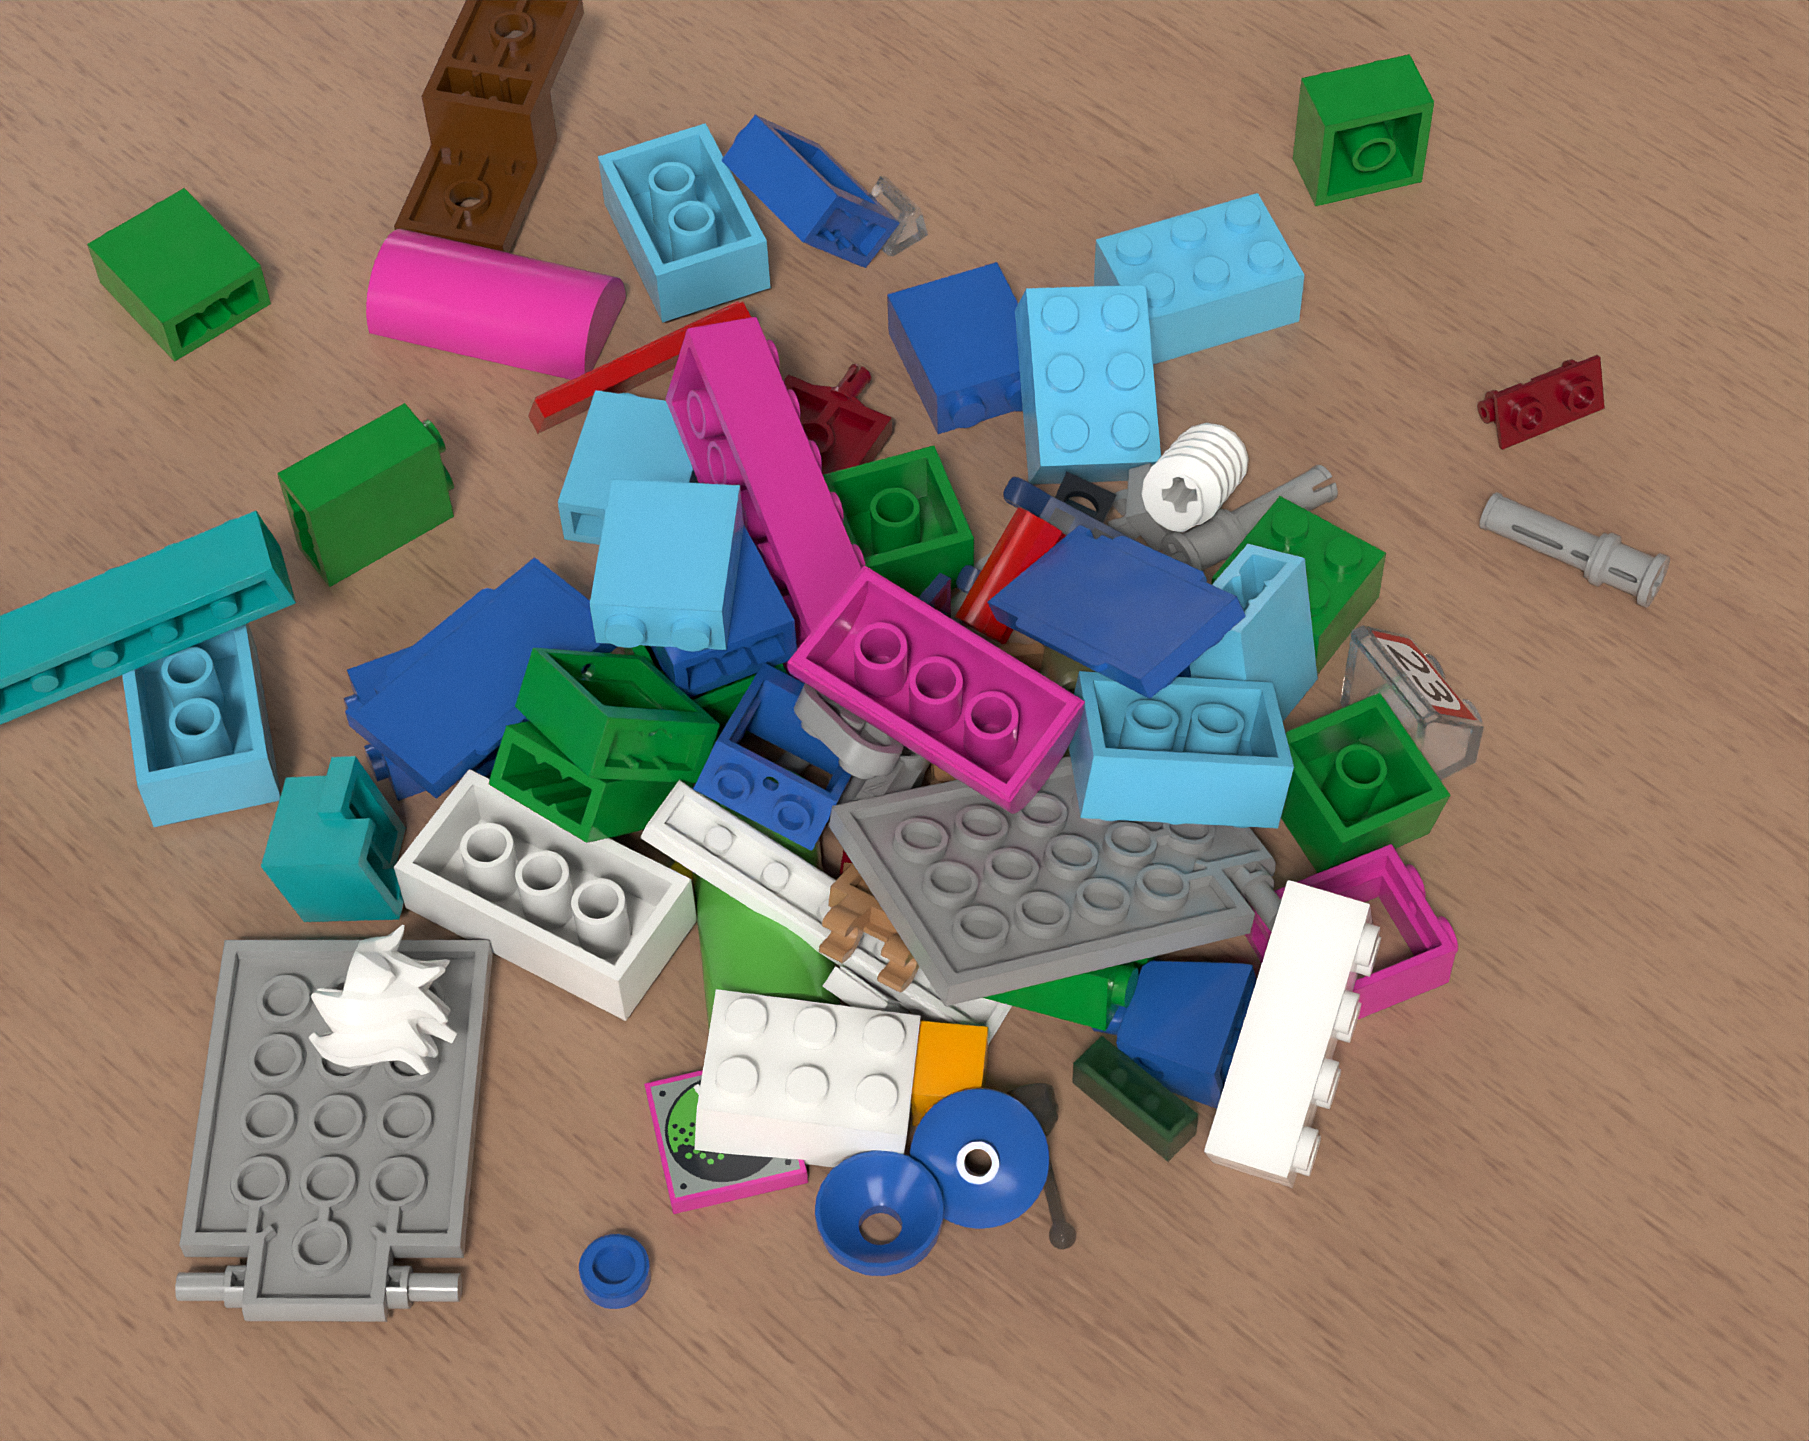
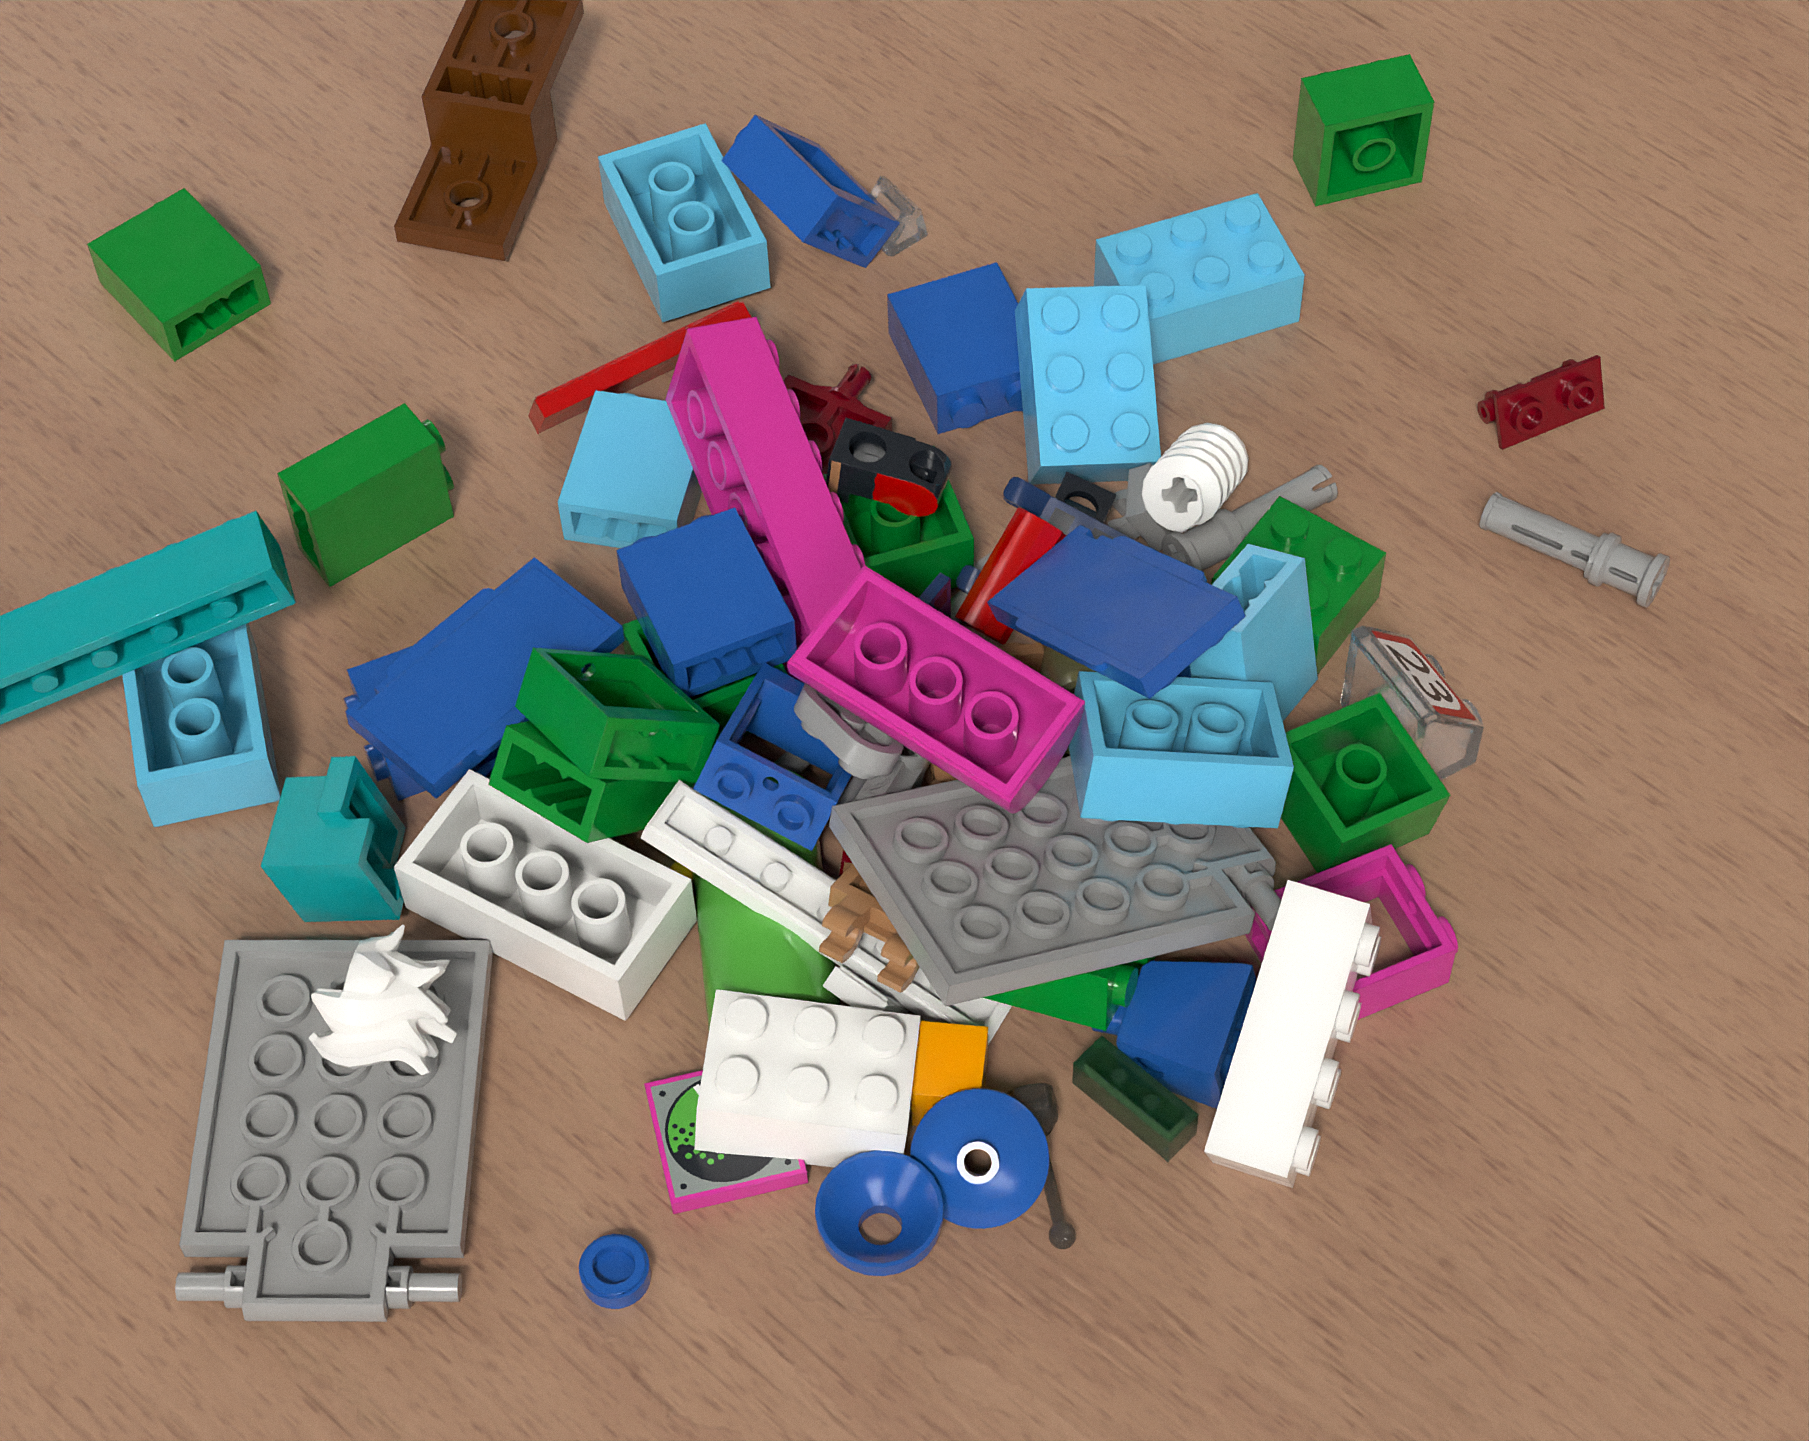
dark pink brick [366,229,626,380] -> none
medium azure brick [590,478,744,652] -> none
none -> black leg [826,418,952,517]

